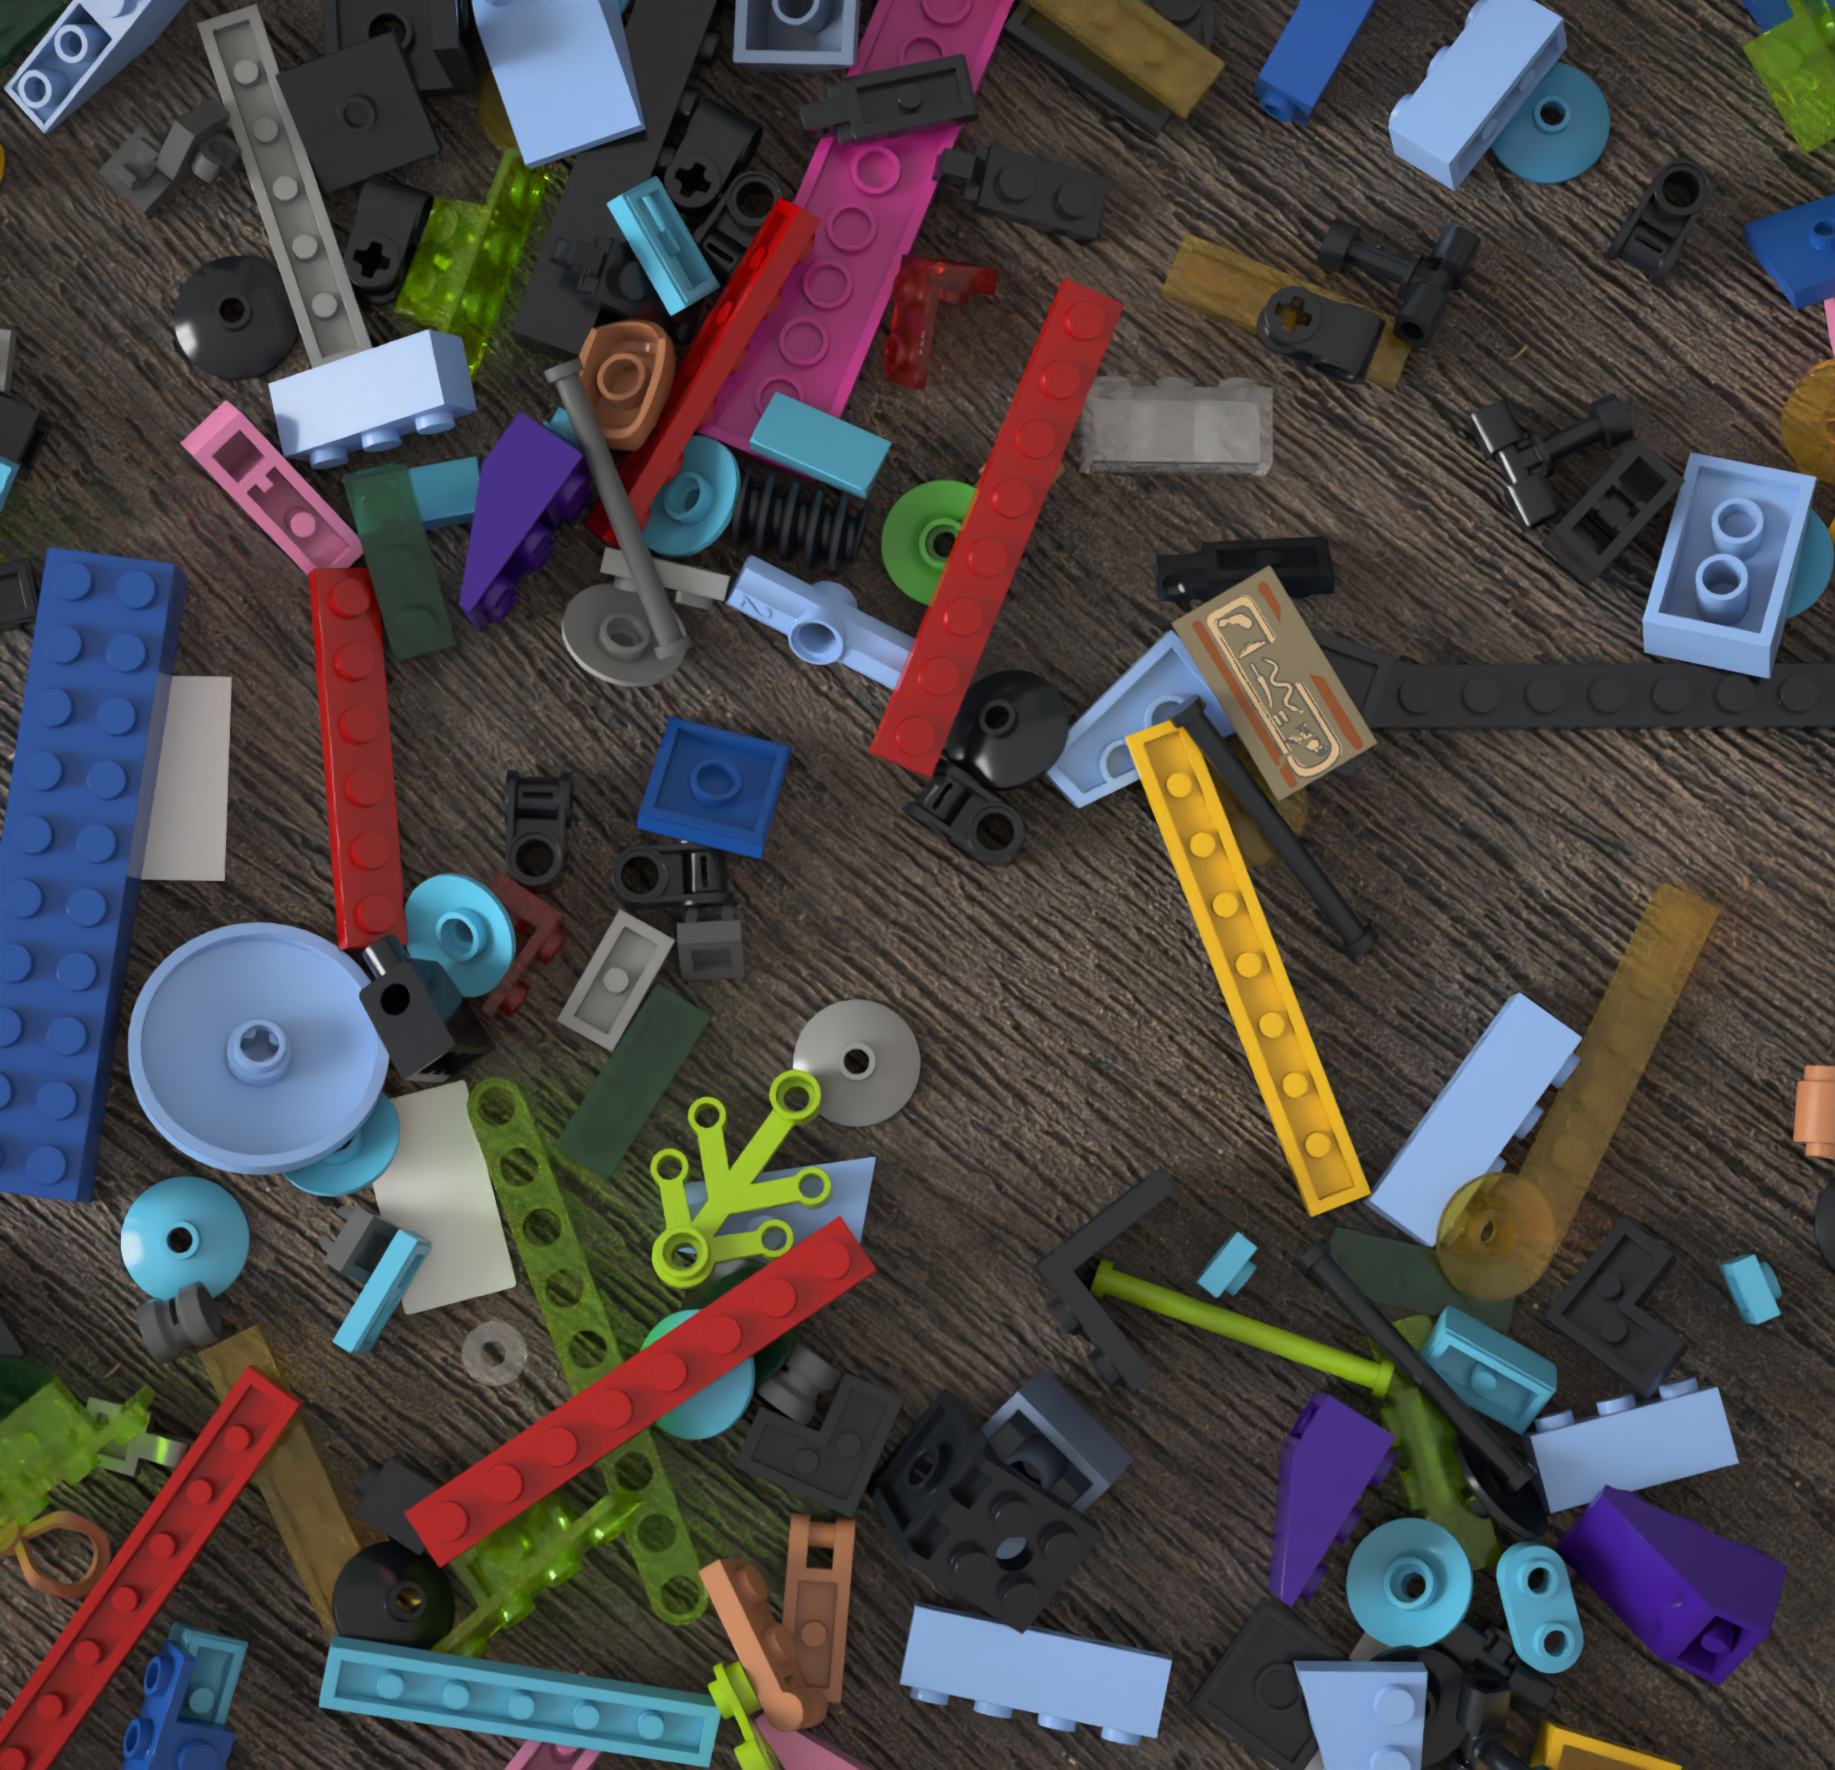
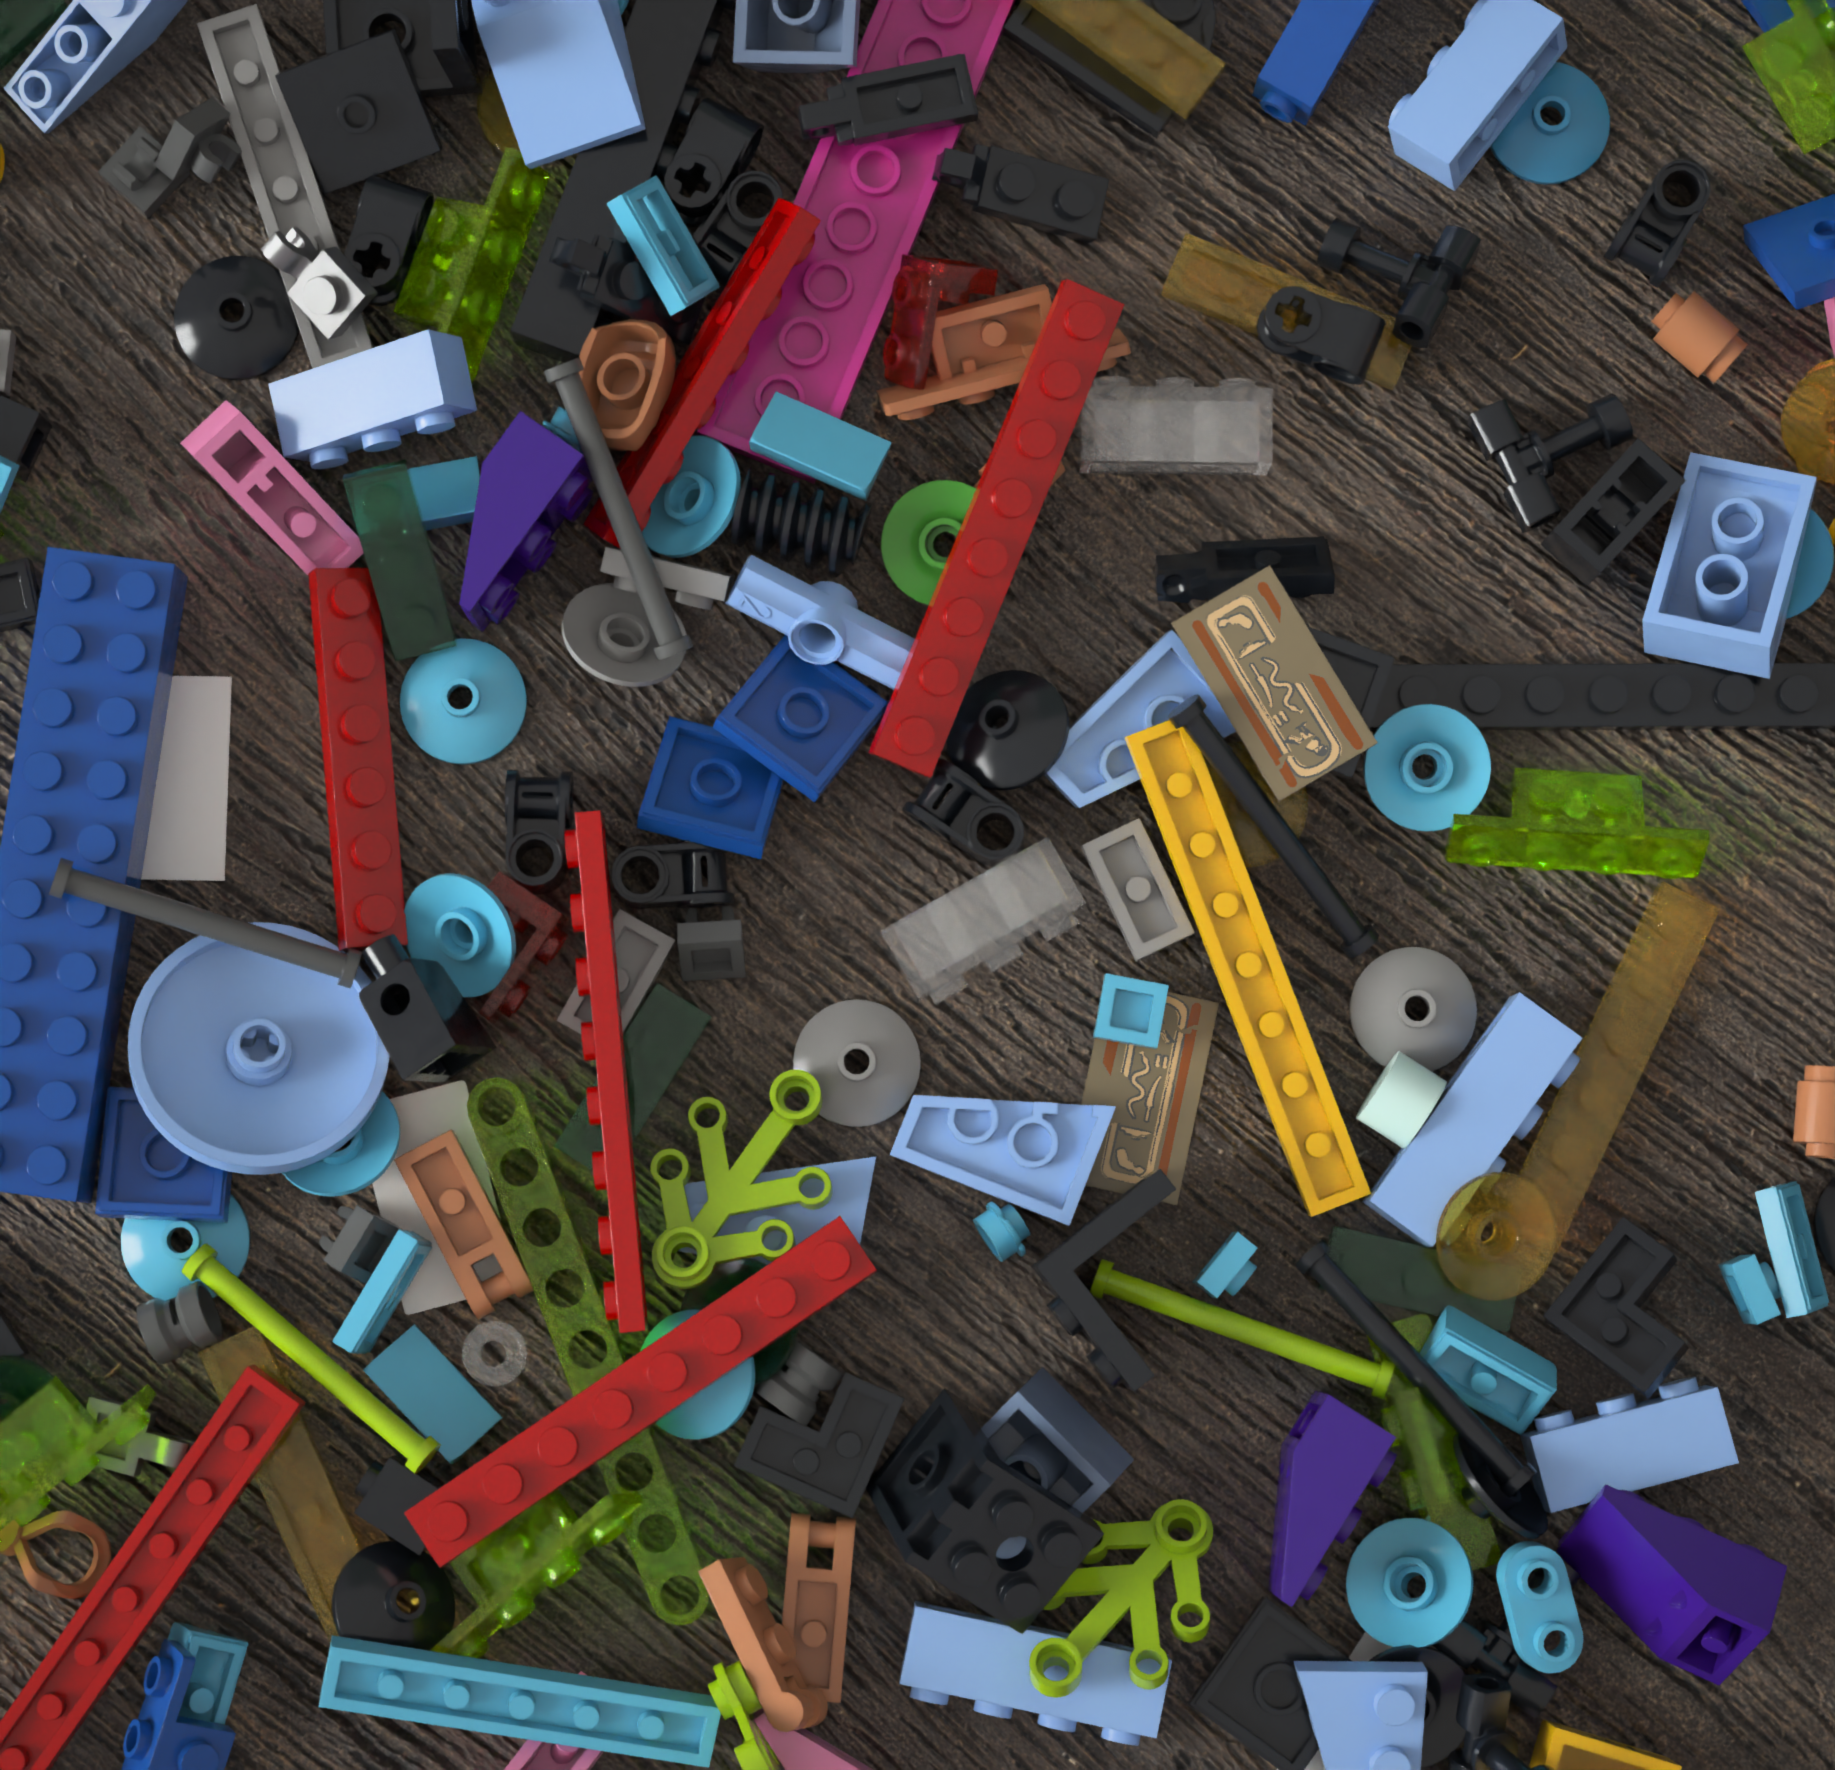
none -> dark grey bar [49,858,362,988]
none -> blue plate [95,1087,232,1223]
none -> lime bar [181,1243,441,1474]
none -> plate [261,227,378,340]
none -> medium azure slope [363,1324,503,1464]
none -> nougat plate [394,1129,536,1320]
none -> medium azure dish [400,638,527,765]
none -> red plate [564,810,649,1333]
none -> blue plate [713,635,889,803]
none -> nougat bracket [877,284,1131,420]
none -> clear brick [880,837,1086,1005]
none -> light blue wing [890,1095,1116,1226]
none -> medium azure plate [973,1201,1030,1262]
none -> lime plant [1029,1499,1213,1698]
none -> light grey plate [1081,818,1195,962]
none -> dark tan sticker [1081,992,1219,1205]
none -> medium azure plate [1093,973,1169,1049]
none -> light grey dish [1349,947,1477,1071]
none -> light aqua piece [1356,1051,1447,1149]
none -> medium azure dish [1363,704,1491,832]
none -> clear neon green bracket [1445,768,1710,879]
none -> nougat brick [1651,291,1748,383]
none -> medium azure tile [1755,1181,1829,1318]

